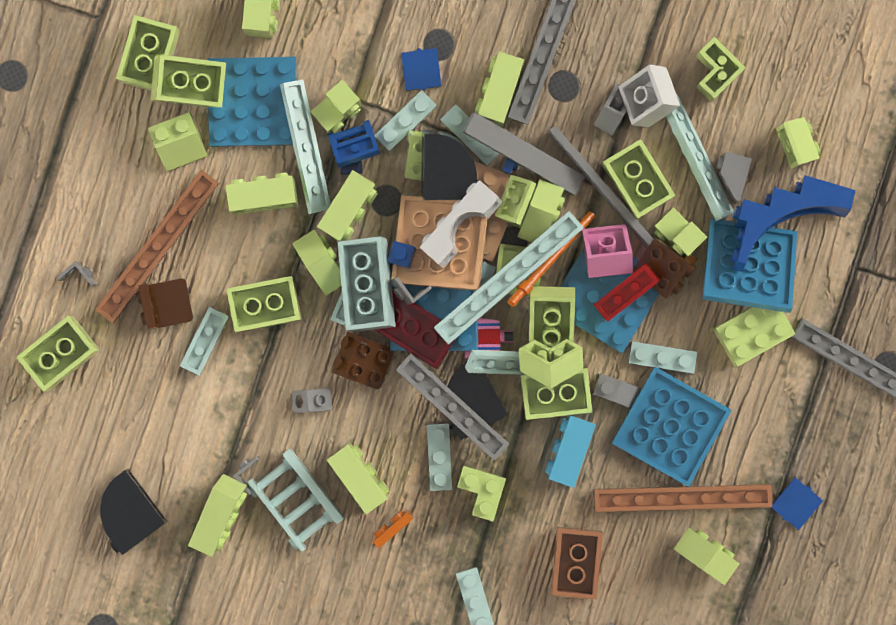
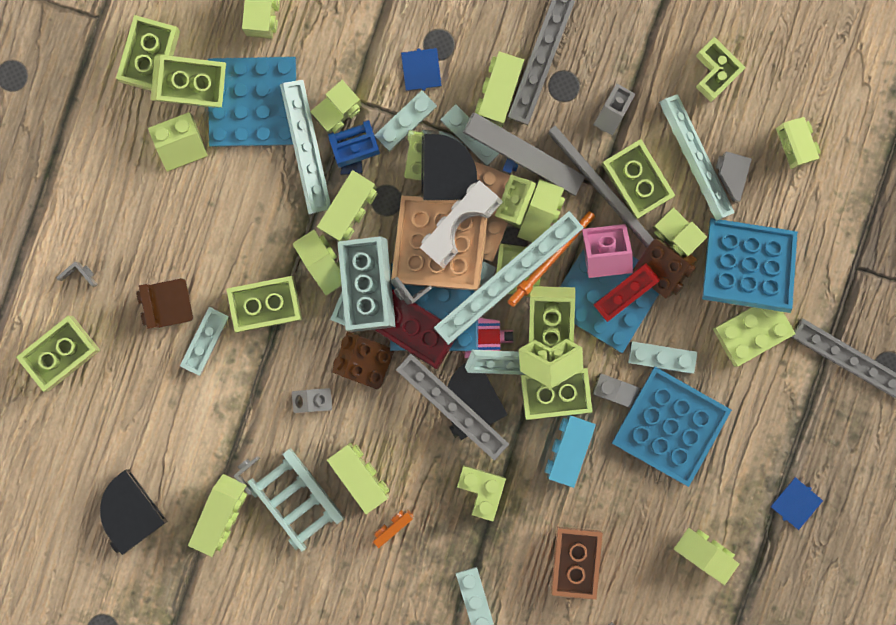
nougat plate [95,169,220,323] -> none
yellowish green brick [226,173,299,215] -> none
blue plate [387,241,416,269] -> none
light aqua plate [427,423,452,491] -> none
nougat plate [594,484,772,512] -> none
white brick [618,65,680,127] -> none
blue arch [731,175,856,271] -> none

